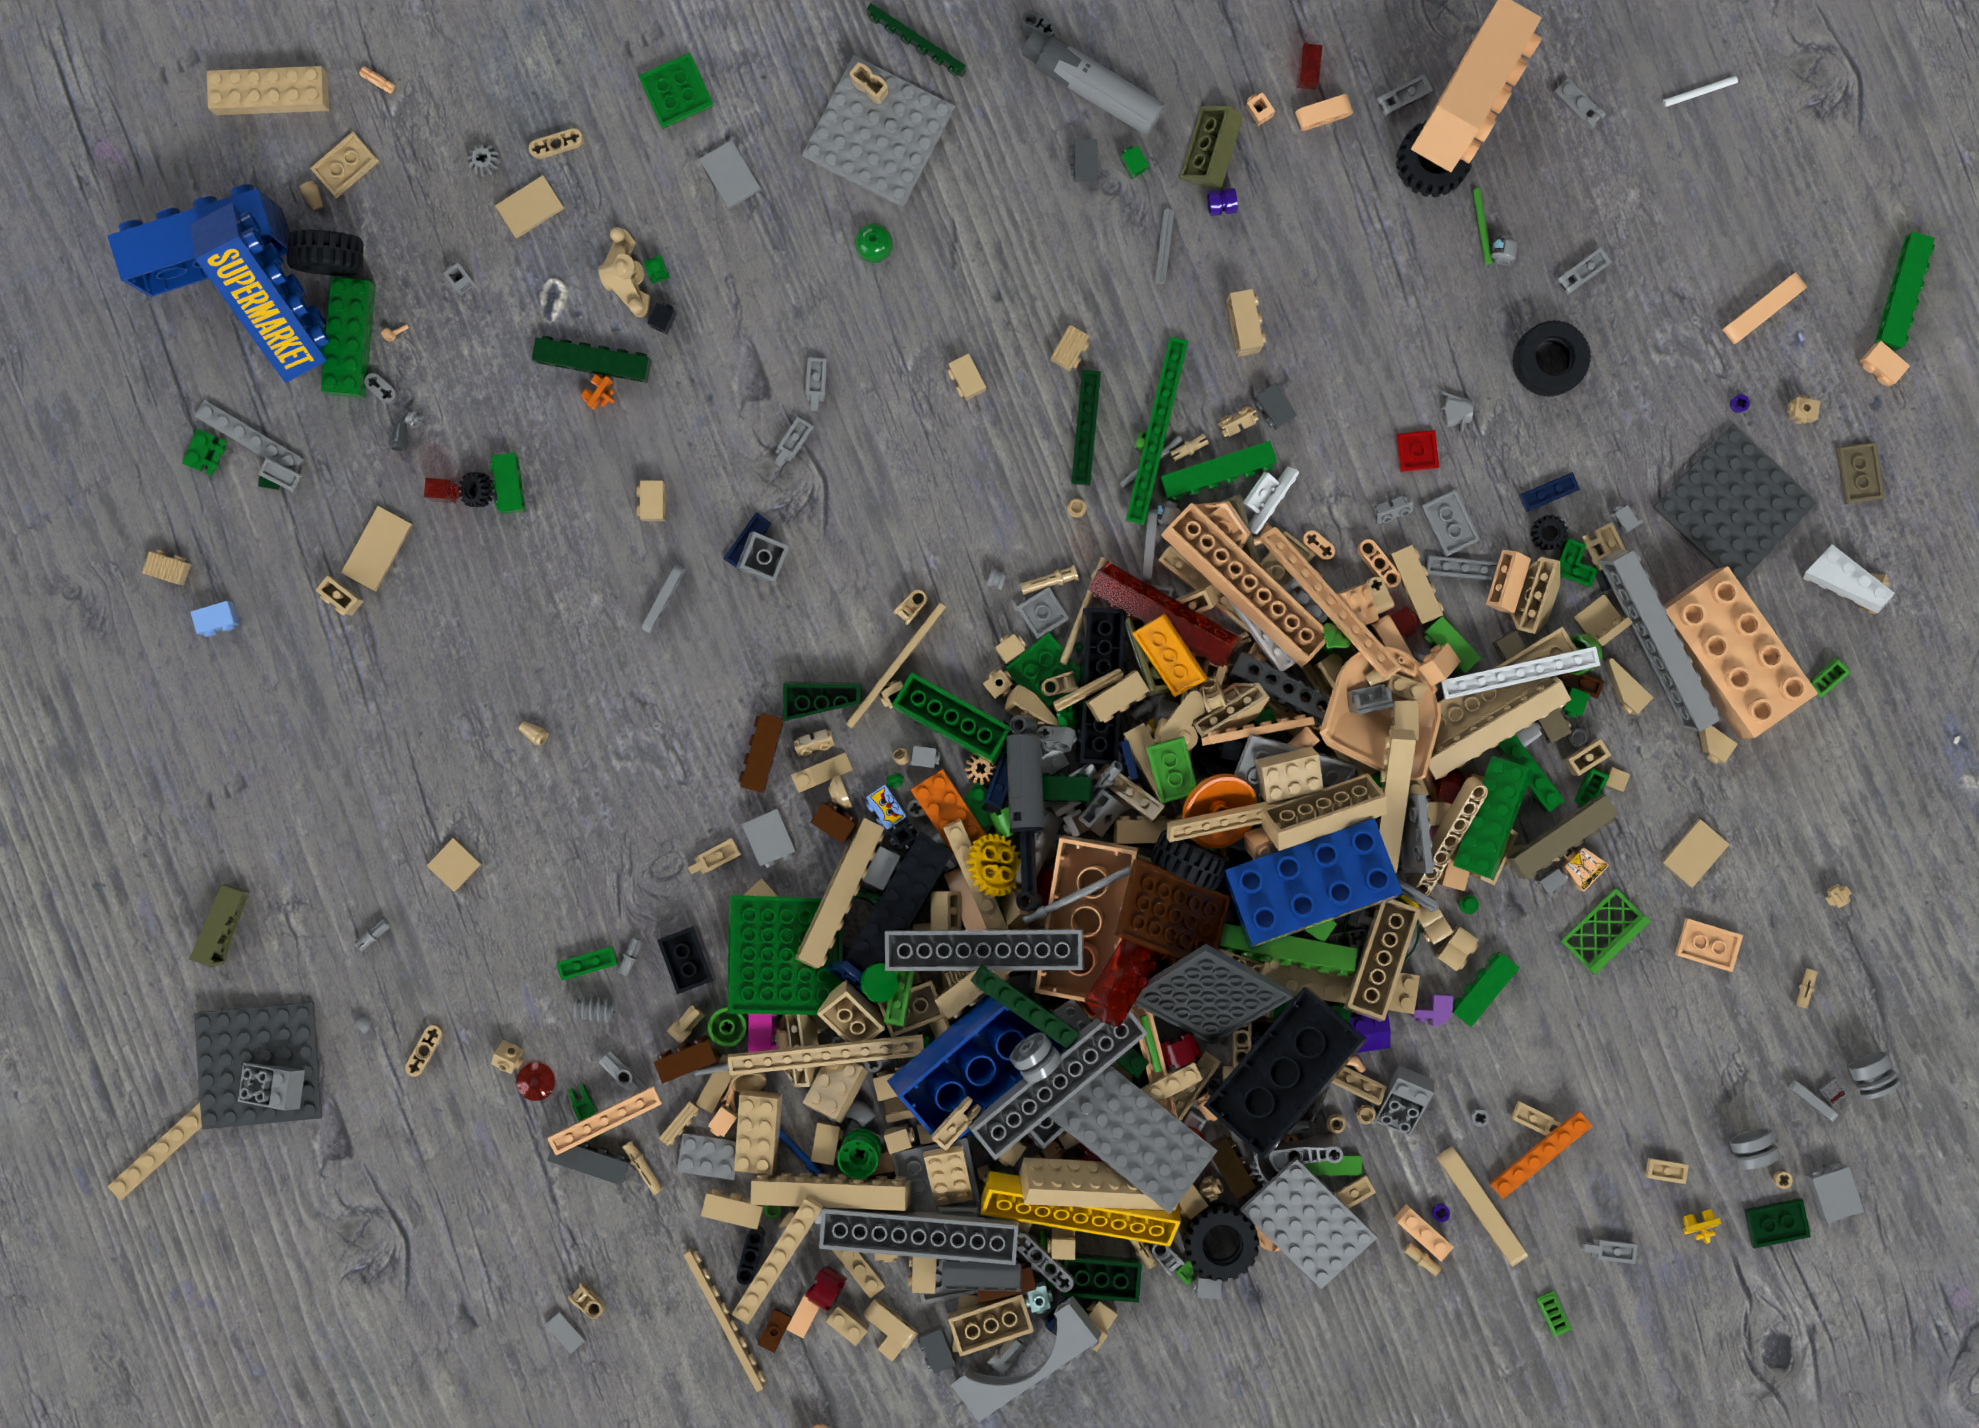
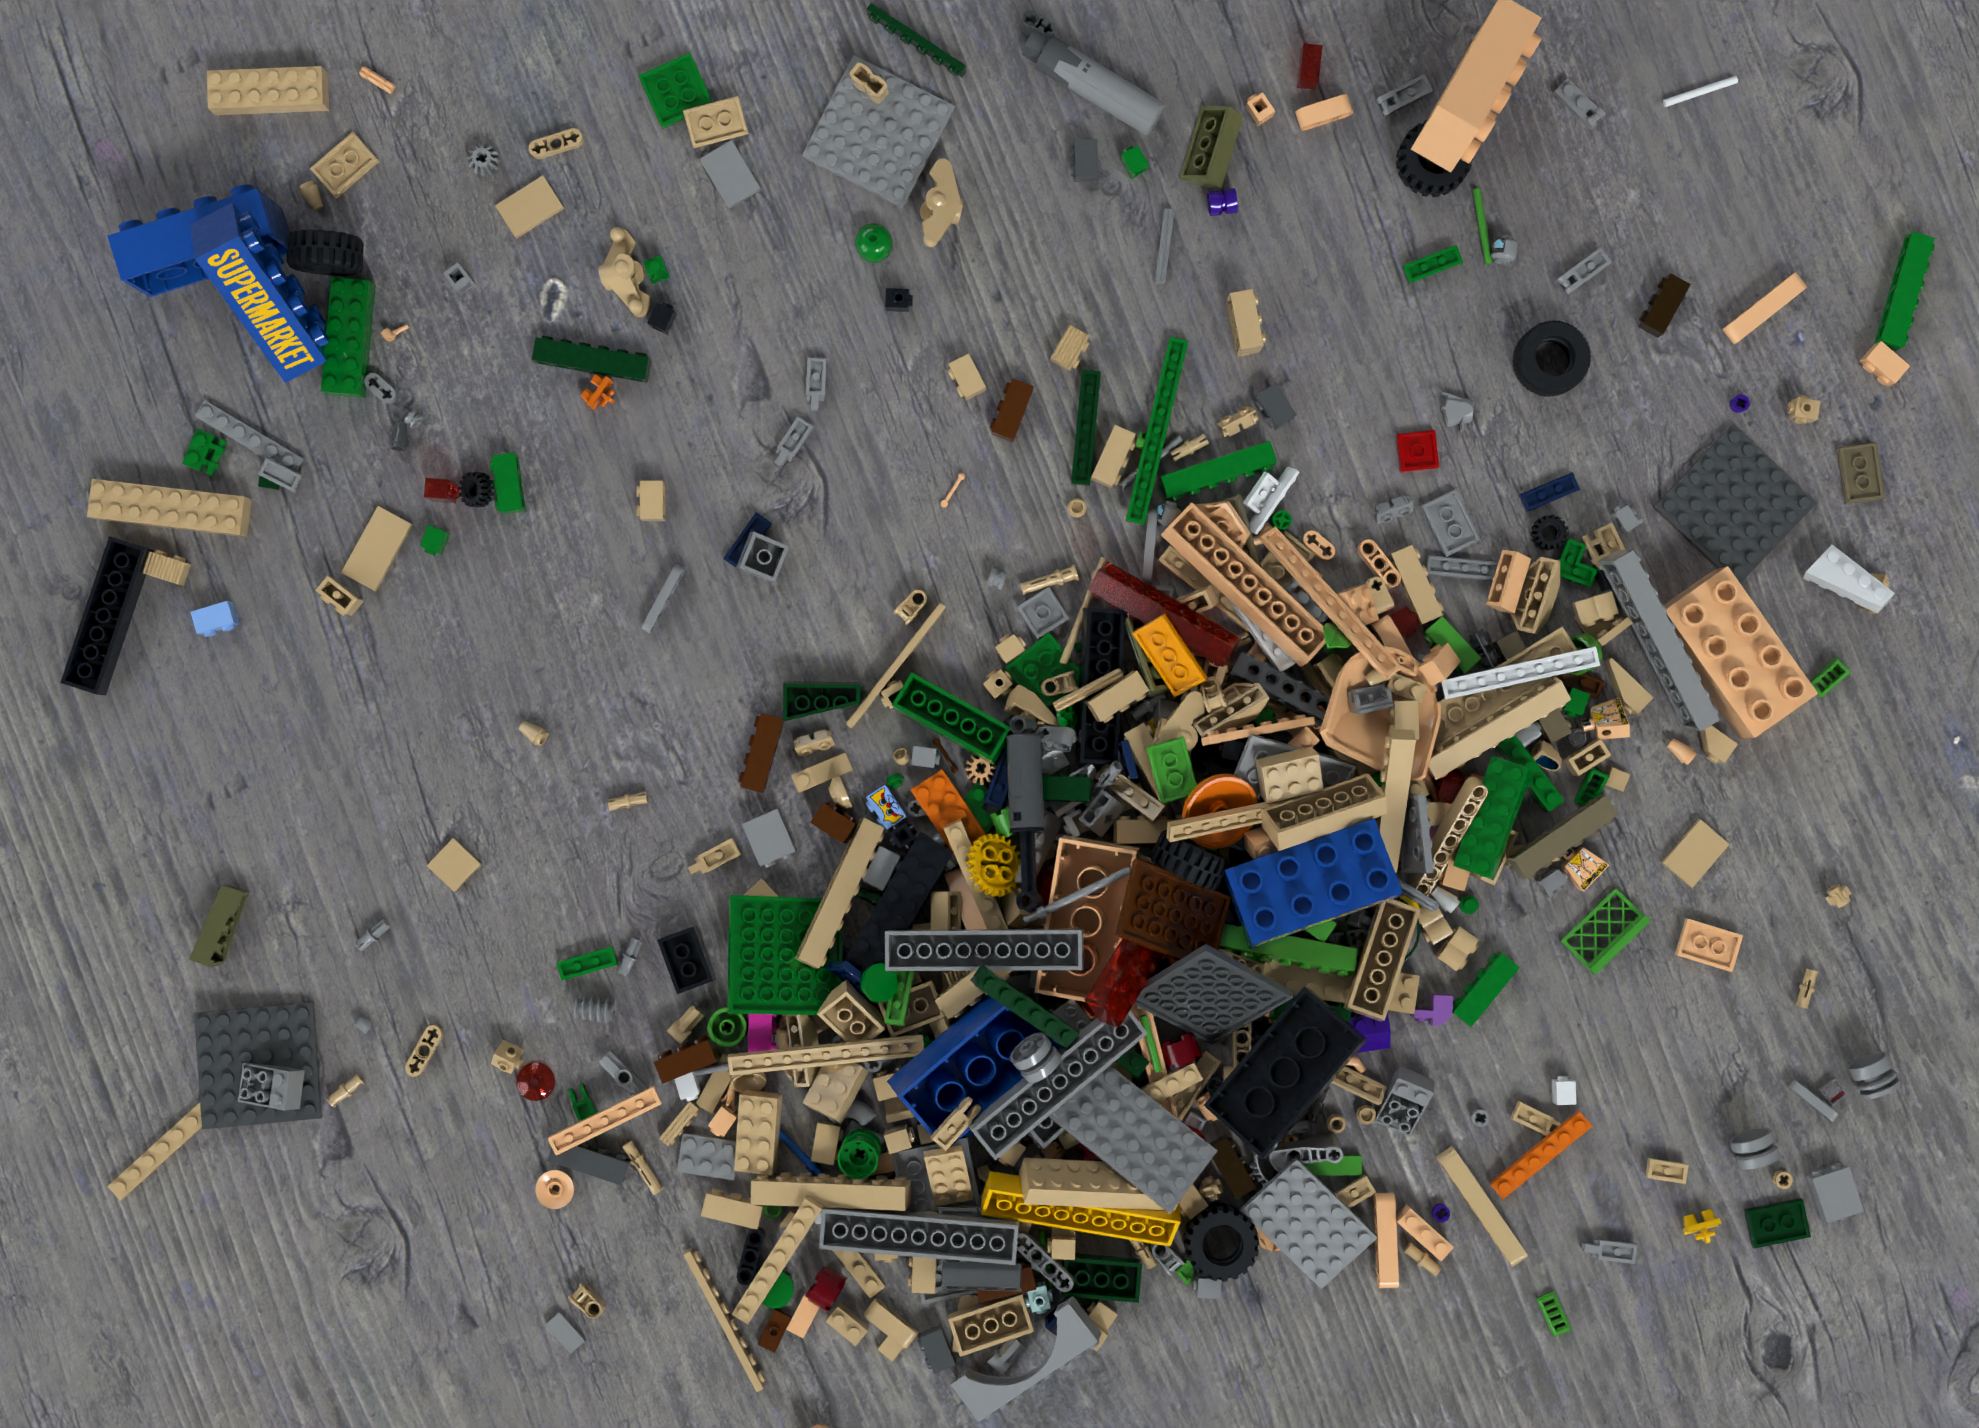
none -> black brick [60,536,154,696]
none -> tan brick [87,479,252,537]
none -> tan pin [326,1073,365,1107]
none -> green brick [420,525,450,556]
none -> light nougat dish [535,1170,574,1209]
none -> tan pin [607,791,648,811]
none -> white brick [674,1071,702,1101]
none -> tan tile [683,96,749,149]
none -> green tile [762,1270,794,1309]
none -> black brick [885,288,913,312]
none -> tan piece [920,159,963,247]
none -> reddish brown hinge [933,738,958,773]
none -> light nougat hinge [941,473,965,508]
none -> reddish brown brick [990,378,1034,442]
none -> tan brick [1091,425,1137,488]
none -> green wheel [1271,510,1292,531]
none -> light nougat beam [1373,1192,1399,1288]
none -> green plate [1402,245,1463,284]
none -> white cone [1431,886,1460,913]
none -> dark grey hinge [1469,629,1501,670]
none -> tan rock [1530,740,1562,771]
none -> white brick [1551,1076,1576,1105]
none -> tan brick [1572,591,1619,627]
none -> light nougat torso [1581,698,1630,739]
none -> dark brown brick [1638,273,1691,338]
none -> light nougat cone [1667,738,1697,765]

